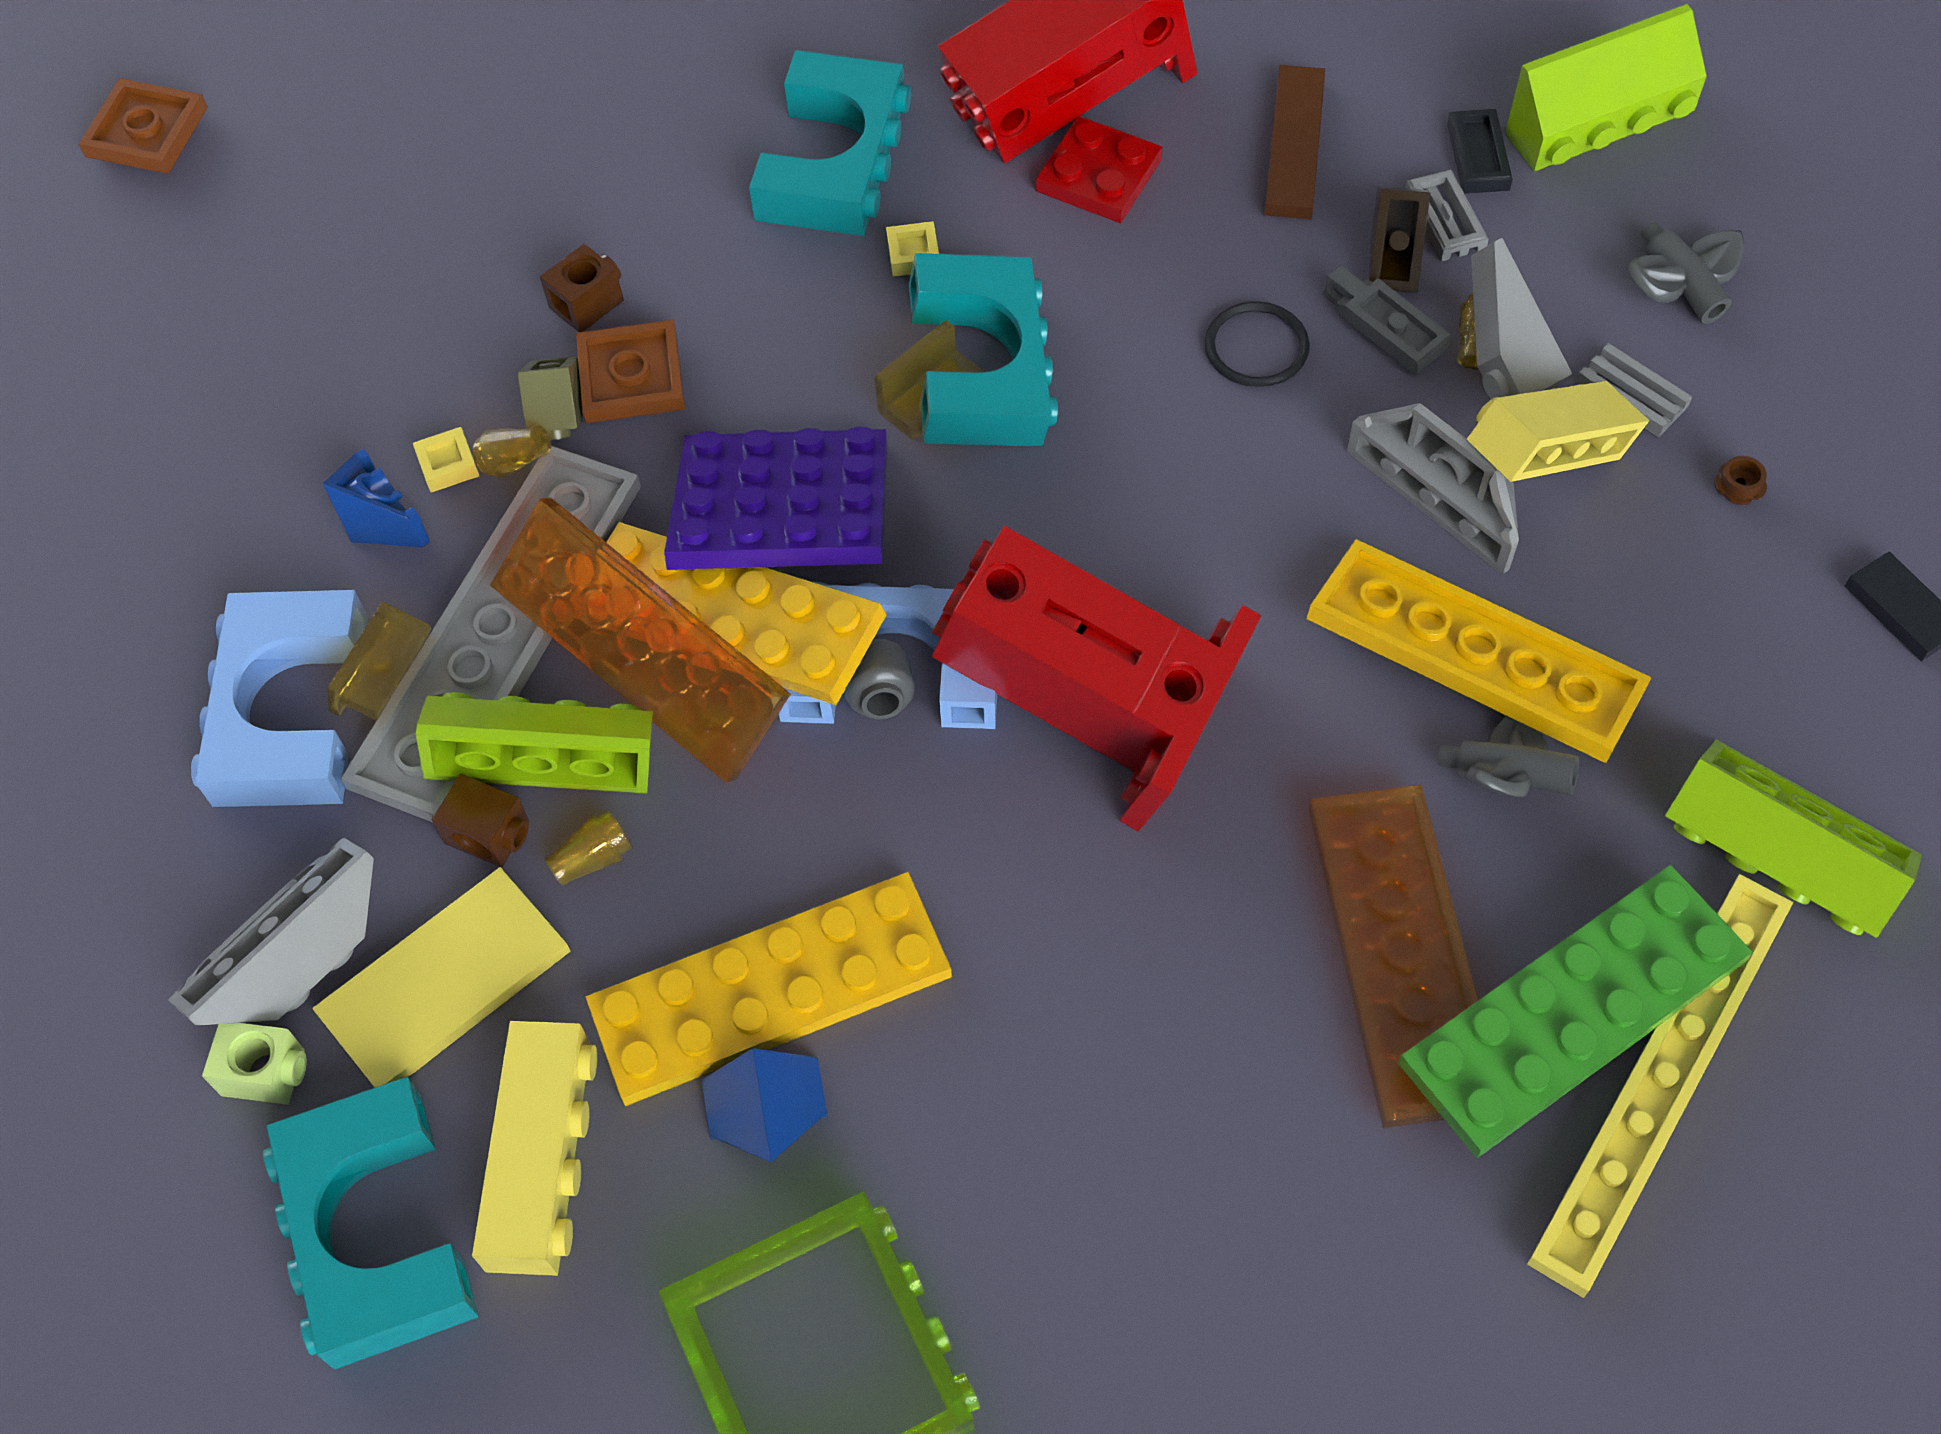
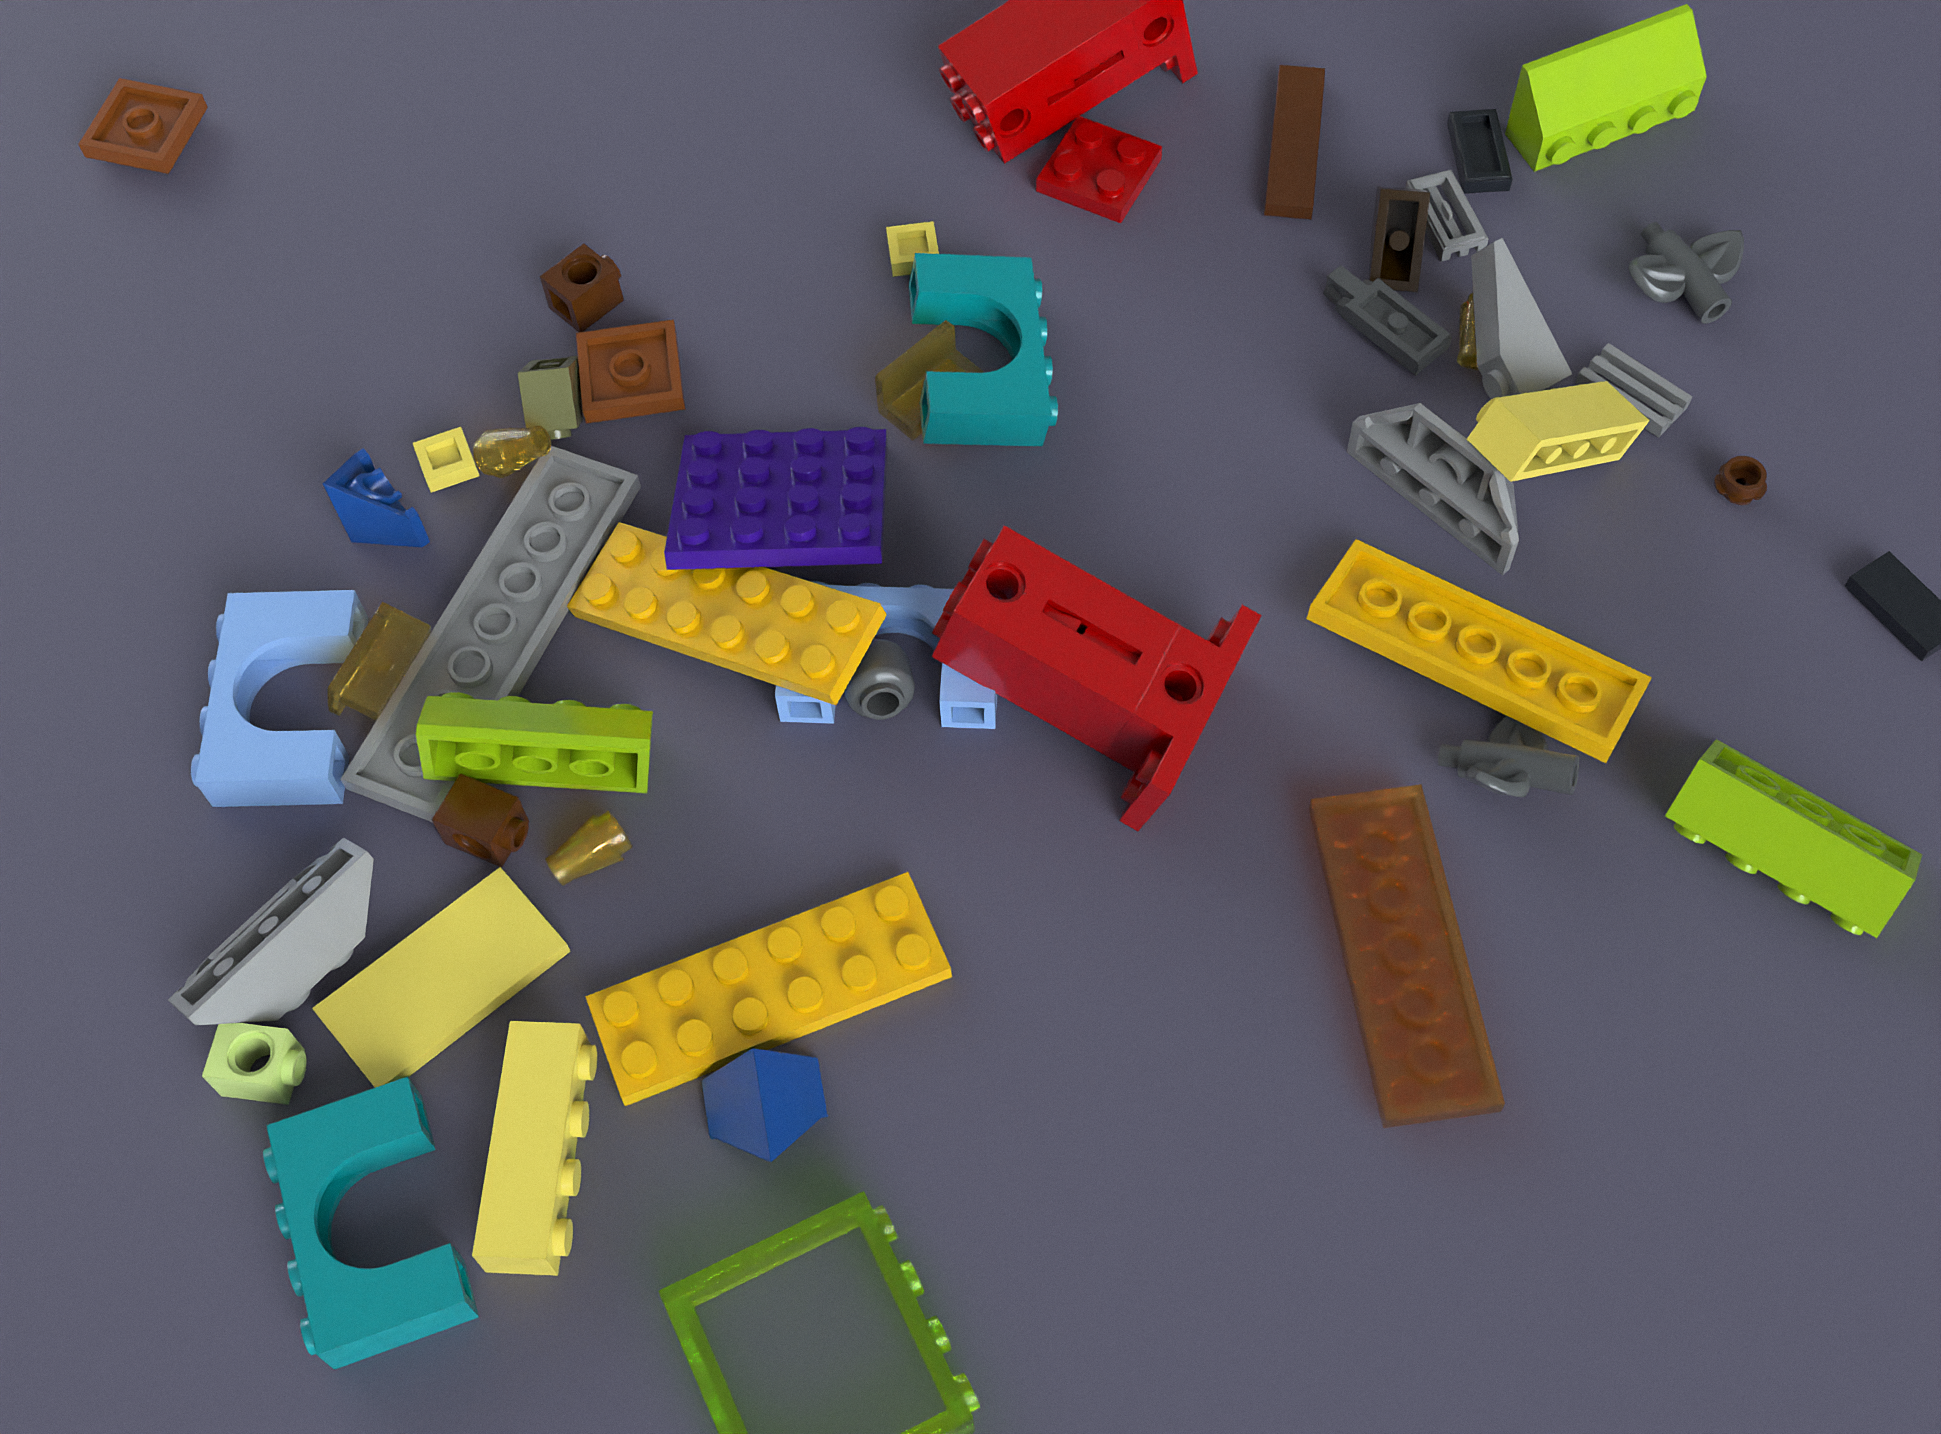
clear orange plate [490,498,791,783] -> none
teal arch [749,50,911,236] -> none
black tyre [1205,301,1310,387] -> none
bright green plate [1398,865,1753,1158] -> none
light yellow plate [1527,874,1794,1298] -> none

